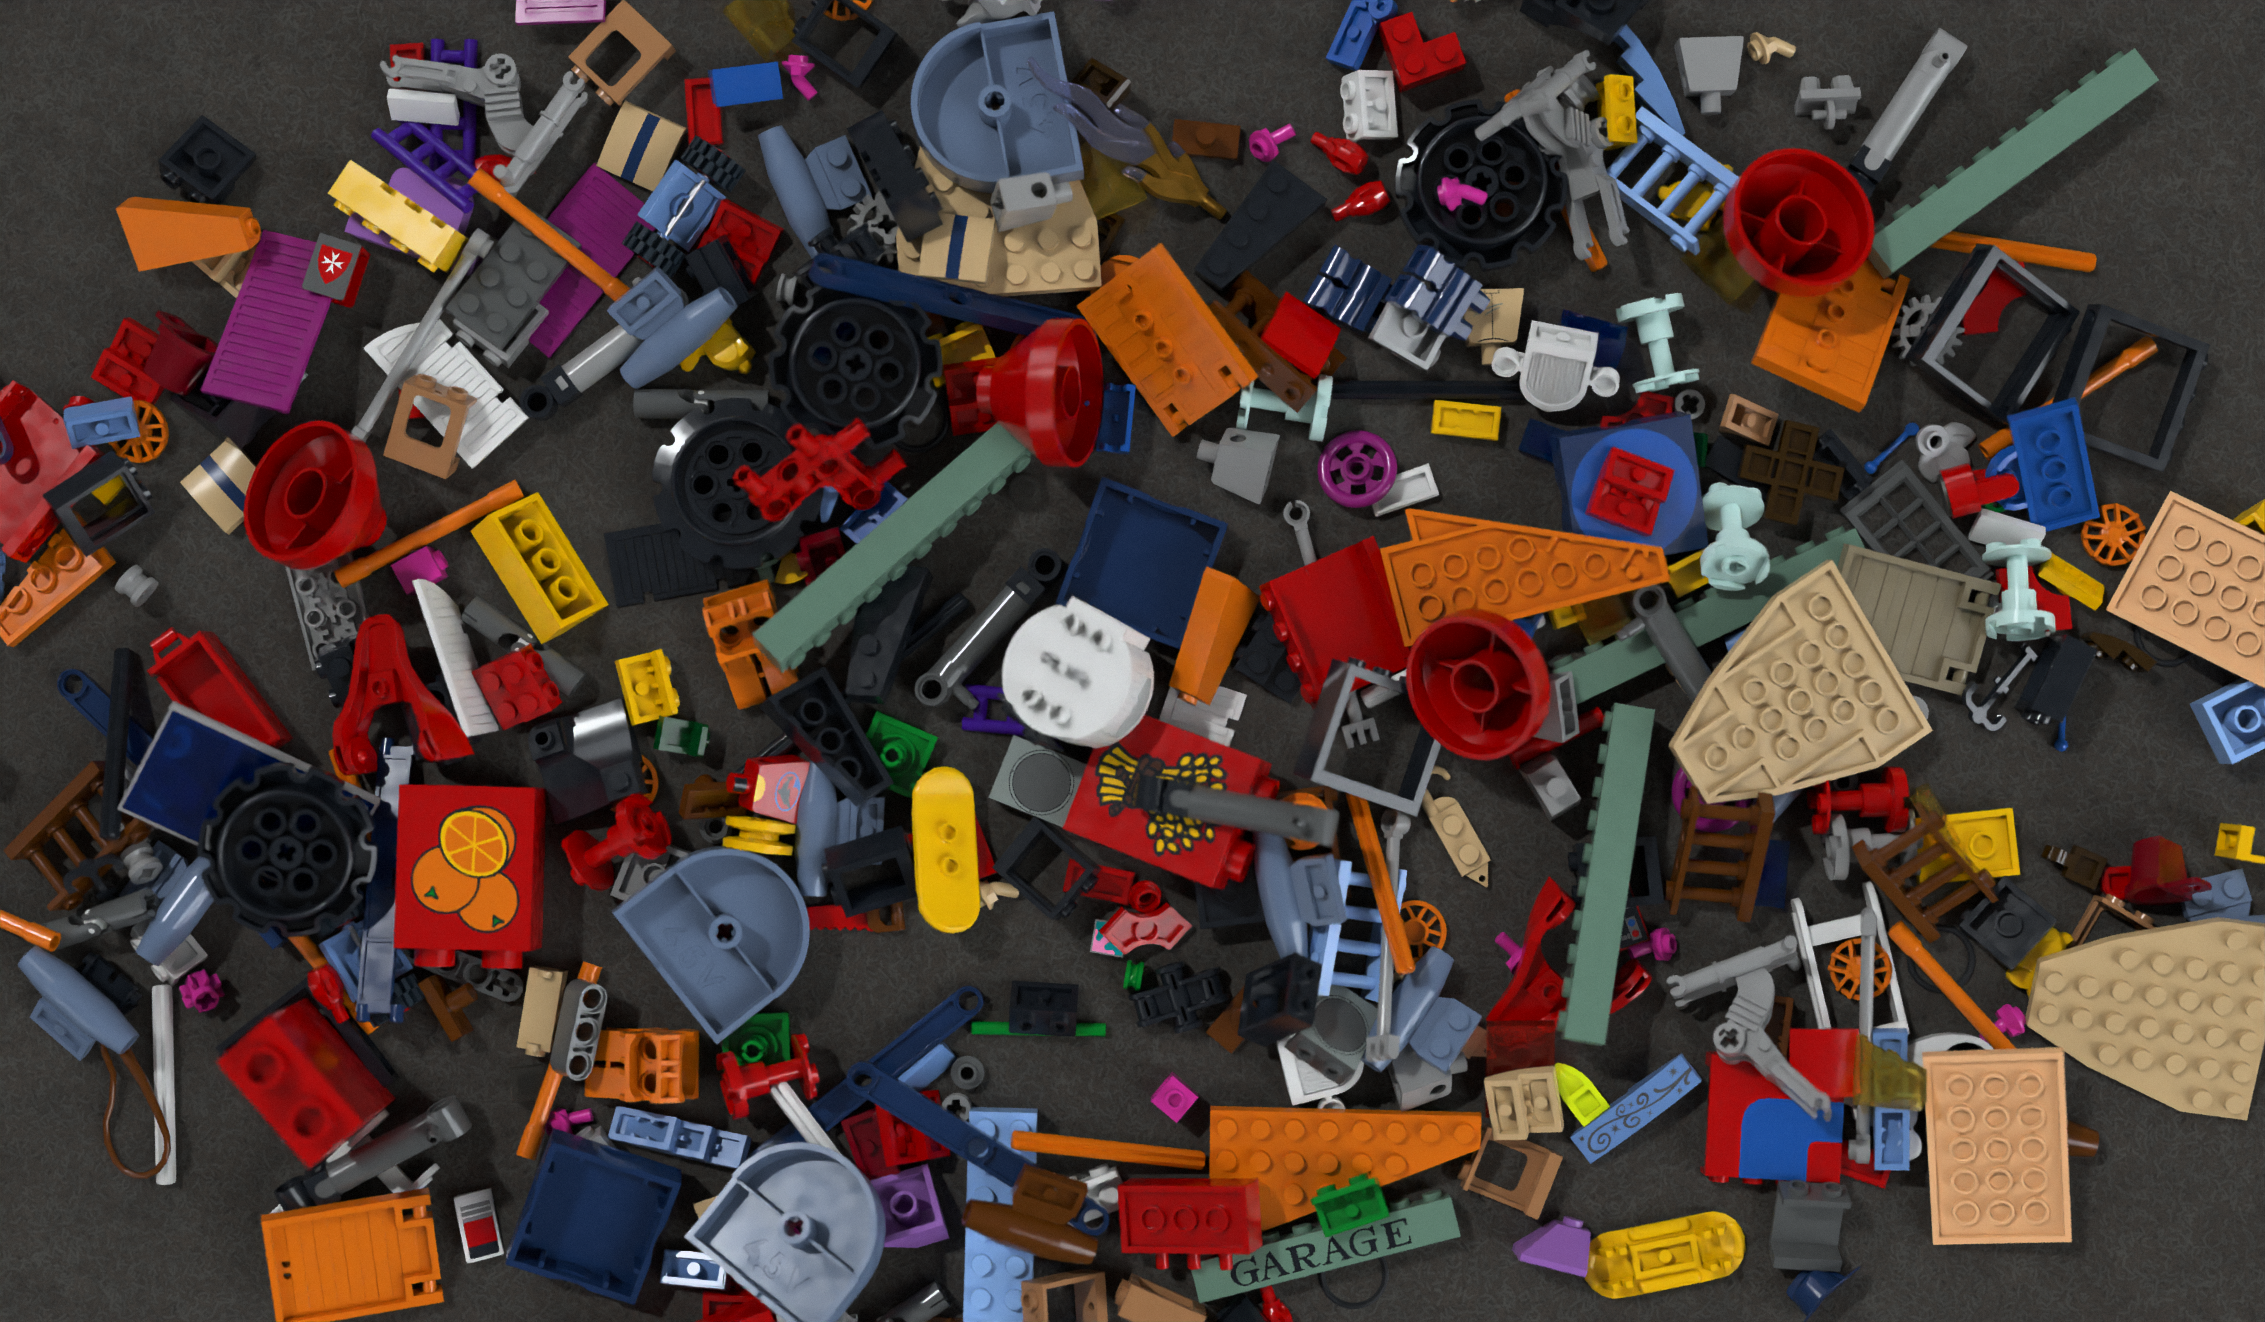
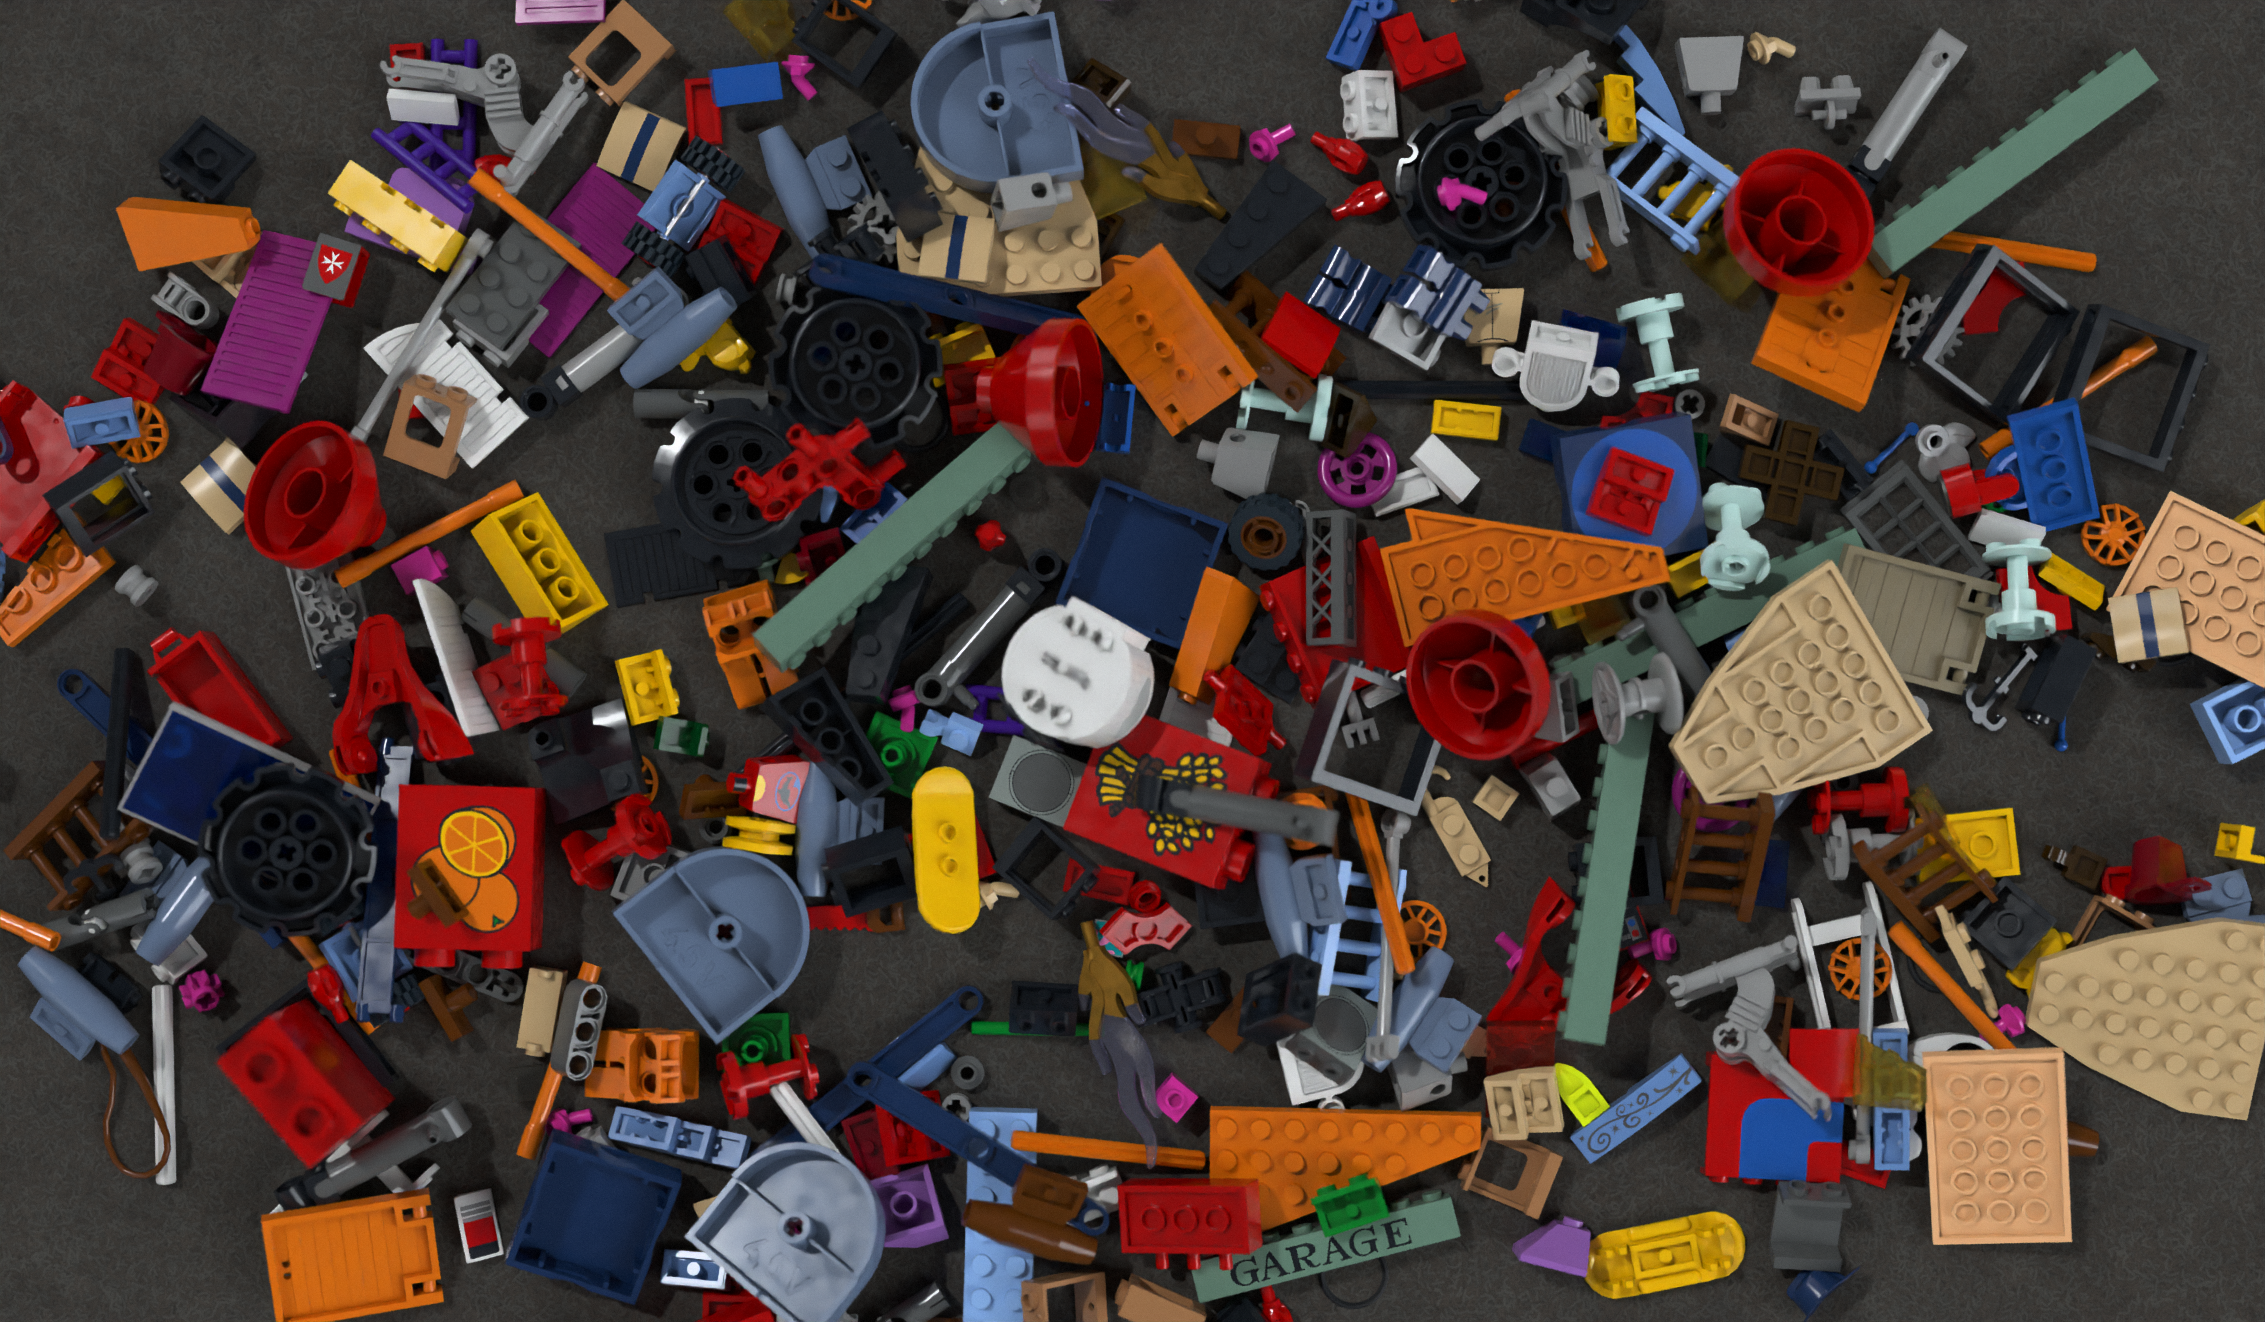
none -> light grey piece [151,271,219,329]
none -> reddish brown tile [406,858,470,928]
none -> red piece [492,617,569,718]
none -> dark pink plate [887,685,920,732]
none -> light blue plate [919,709,983,756]
none -> red piece [974,520,1006,552]
none -> clear purple piece [1078,920,1162,1169]
none -> red plate [1203,664,1286,757]
none -> black wheel [1227,493,1305,571]
none -> dark grey fence [1306,509,1357,648]
none -> dark brown slope [1321,383,1378,458]
none -> white tile [1410,434,1480,505]
none -> tan plate [1472,774,1519,821]
none -> light grey piece [1592,652,1683,745]
none -> tan plate [1935,904,1998,1018]
none -> tan slope [2108,587,2188,664]

